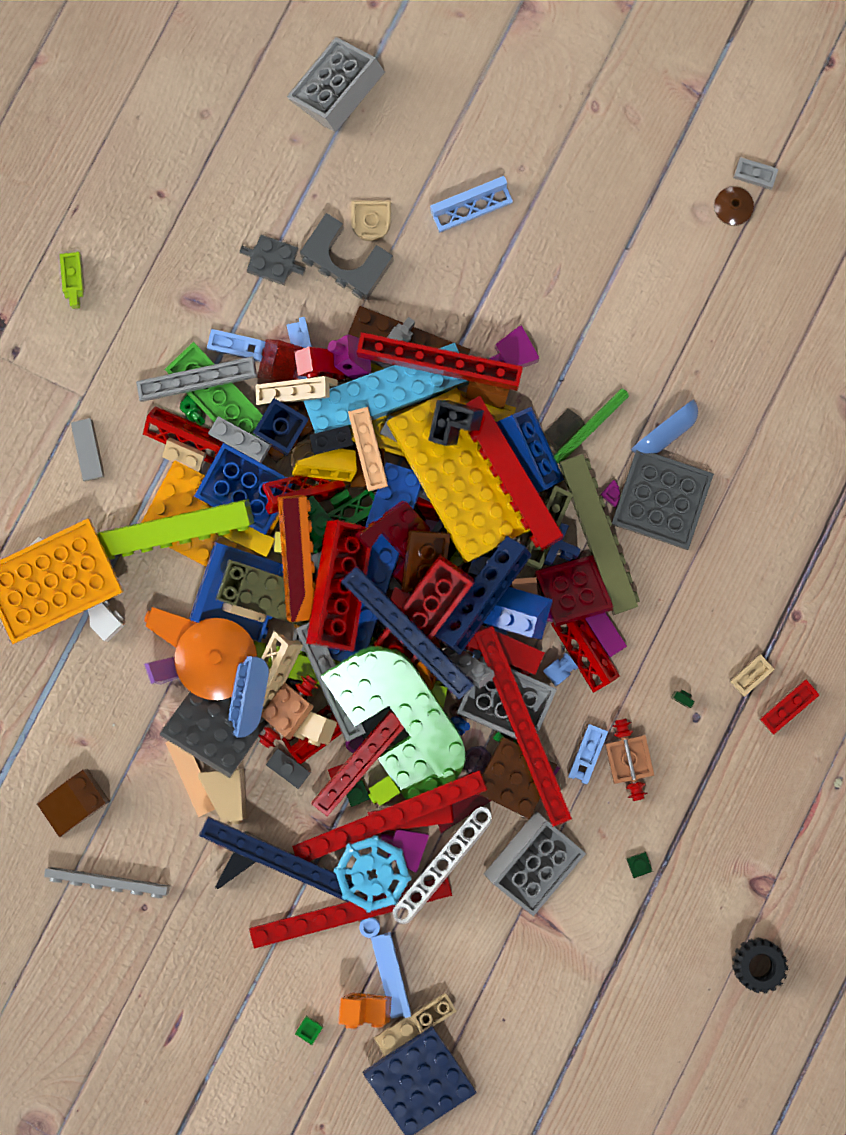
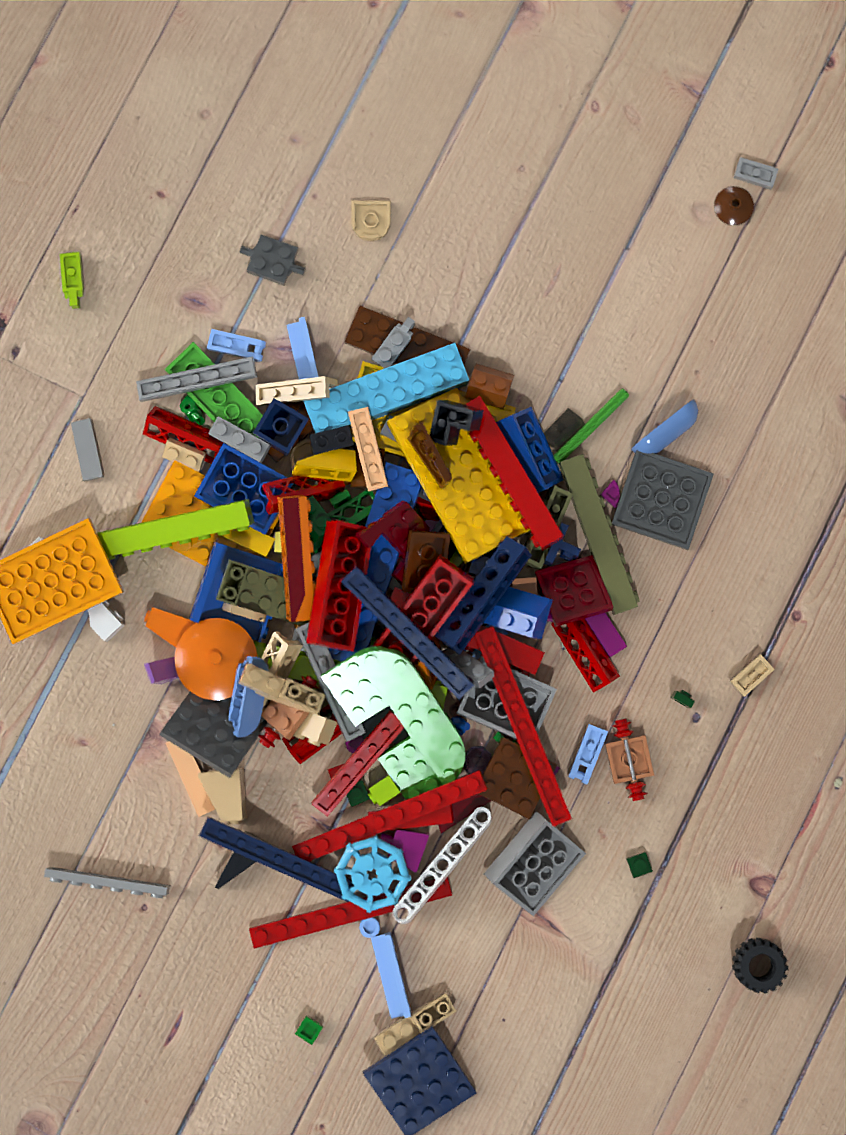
reddish brown slope [37,769,110,838] -> none
clear red slope [257,339,304,382] -> none
dark grey tile [266,748,311,789] -> none
light grey slope [287,37,385,133] -> none
red brick [295,347,348,382] -> none
dark grey arch [300,213,394,300] -> none
magenta torso [328,335,371,380] -> none
orange brick [339,992,392,1029] -> none
red brick [357,332,523,391] -> none
light blue fence [430,176,513,233] -> none
magenta torso [489,325,539,368] -> none
medium blue piece [543,653,578,687] -> none
red plate [759,680,820,735] -> none
none -> tan slope [239,663,325,714]
none -> reddish brown wing [407,421,452,489]

